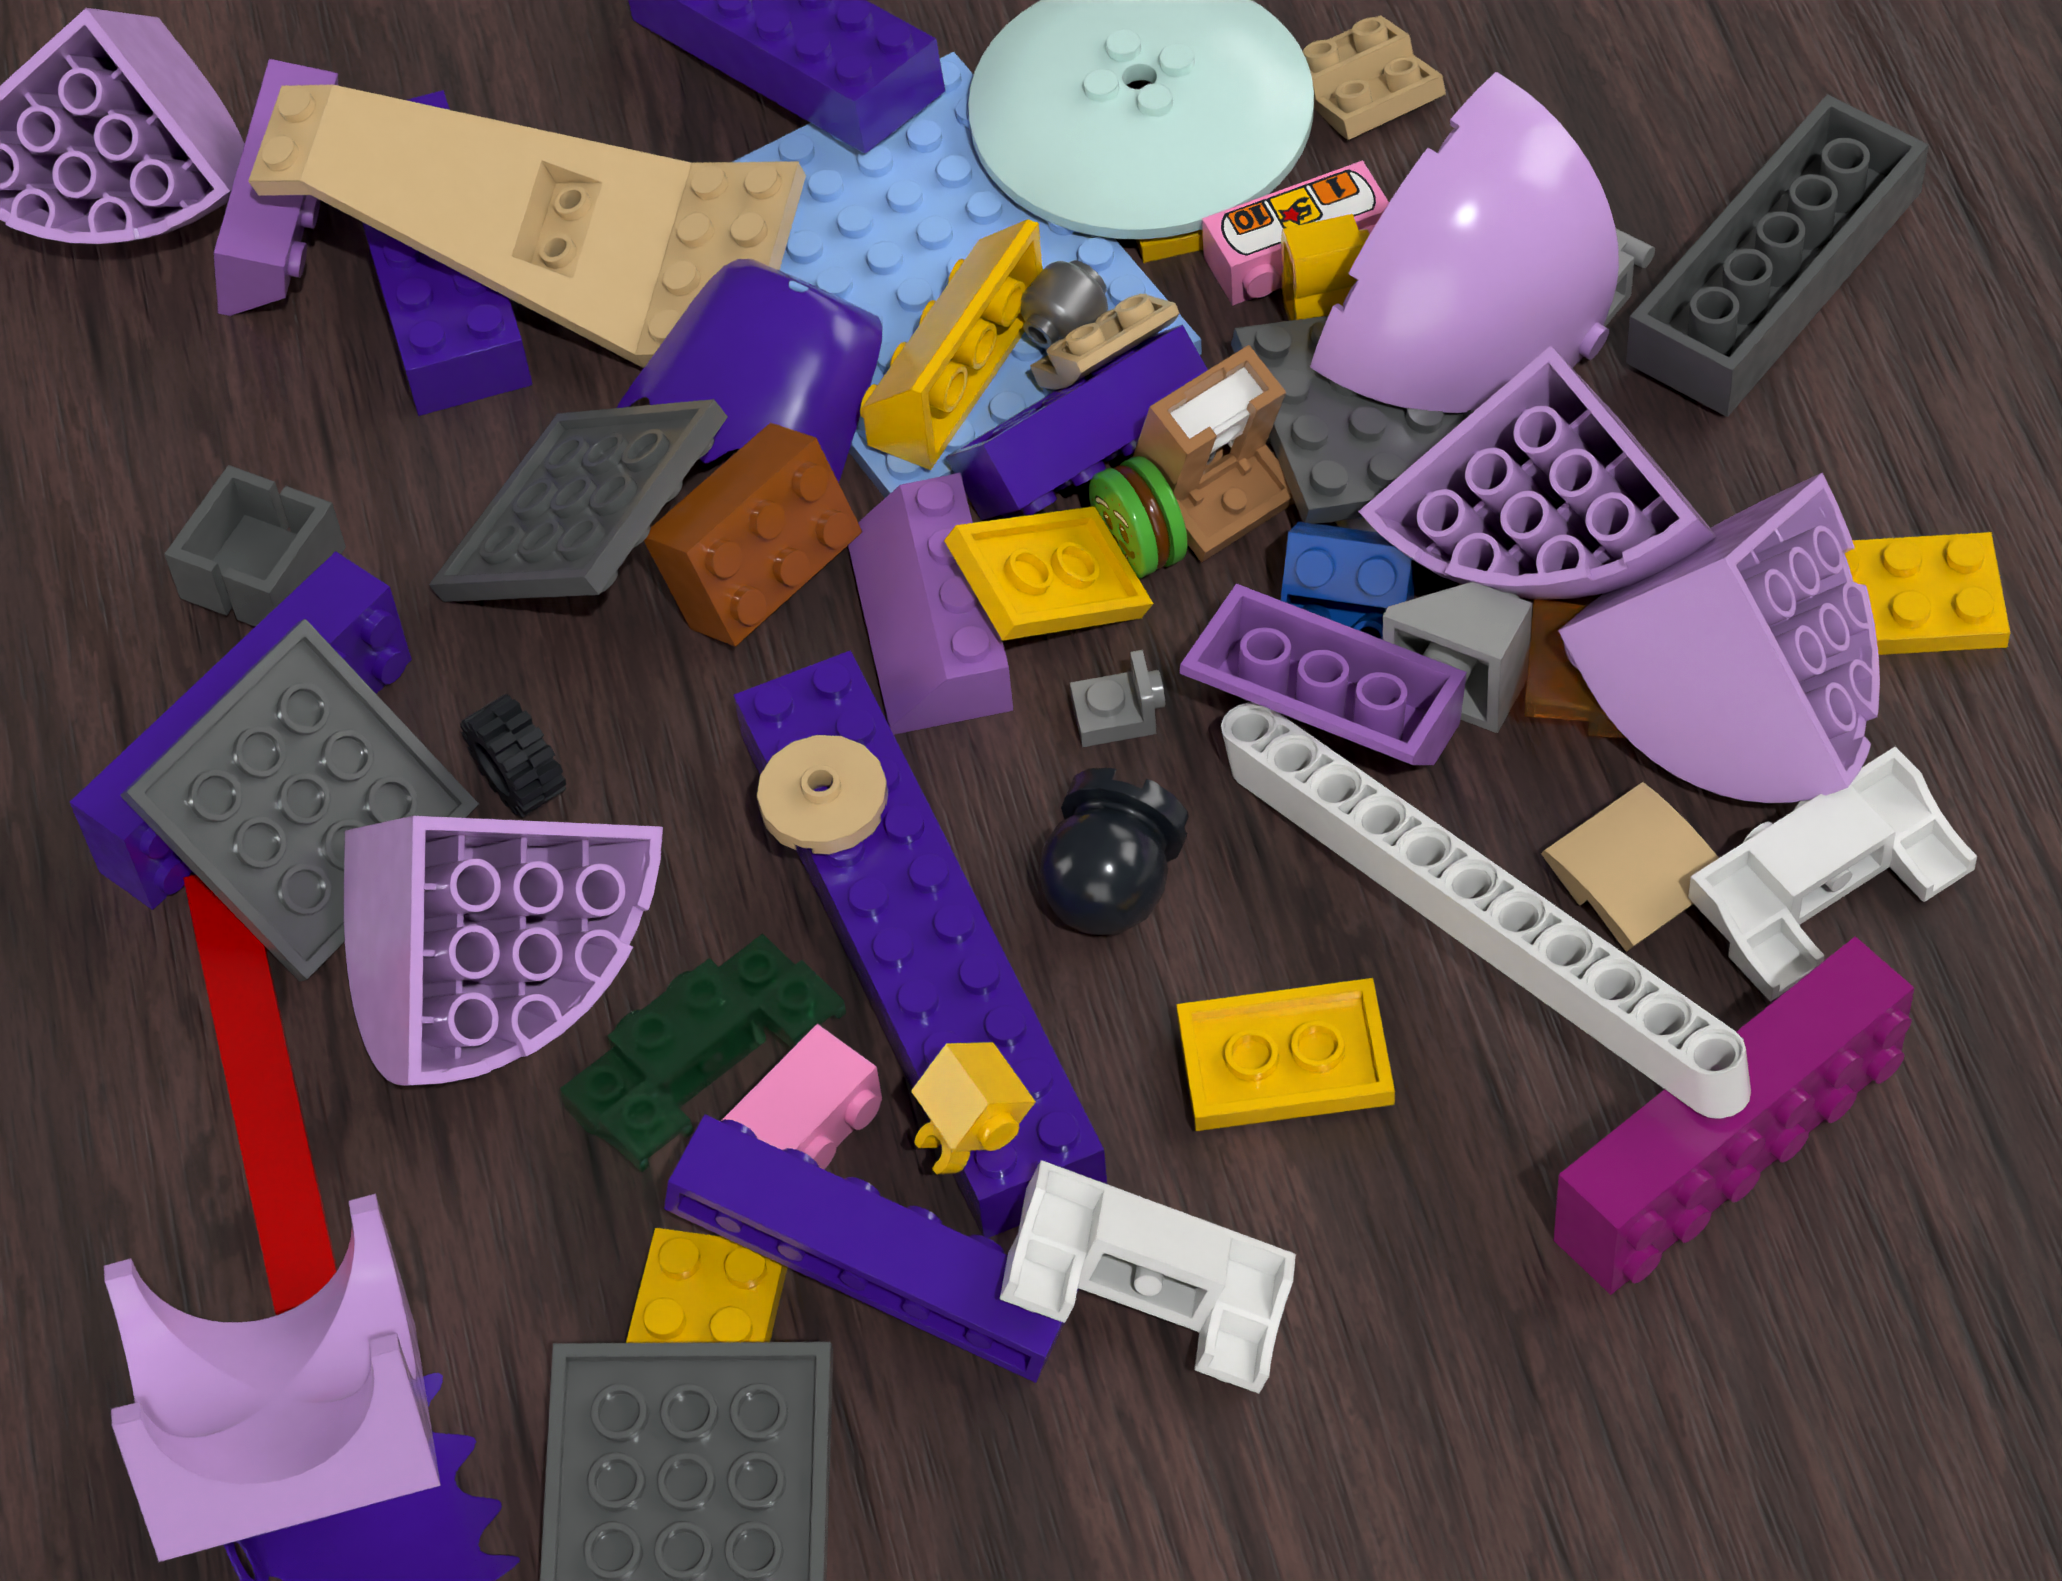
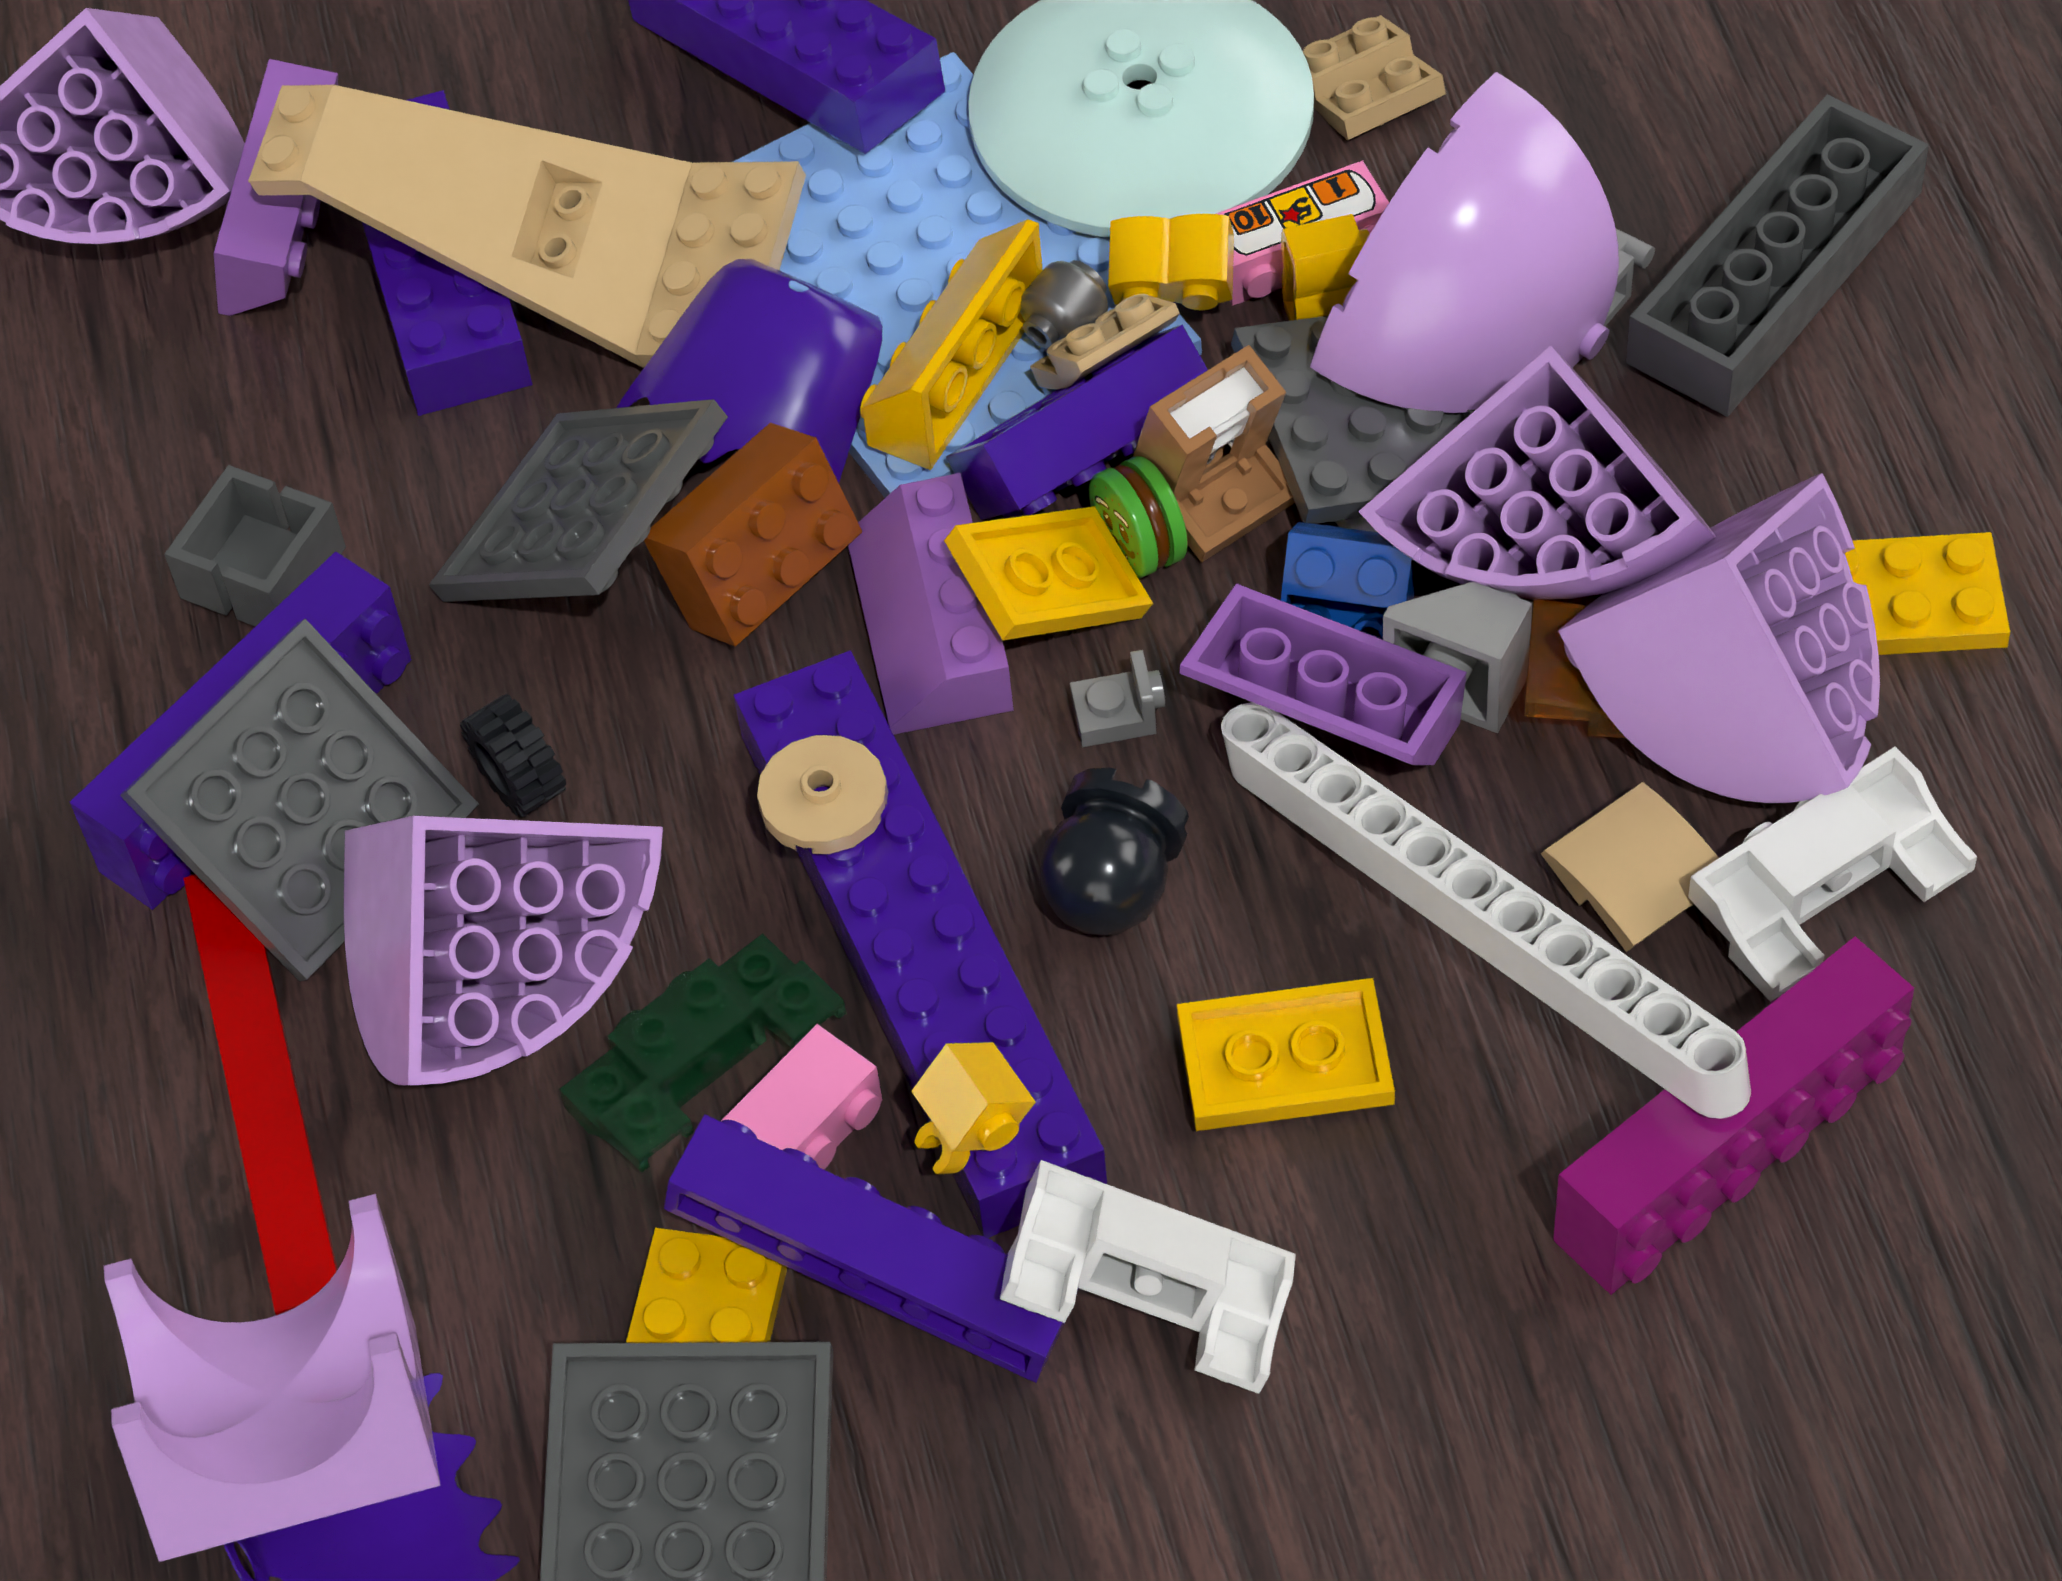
none -> yellow brick [1108,214,1234,310]

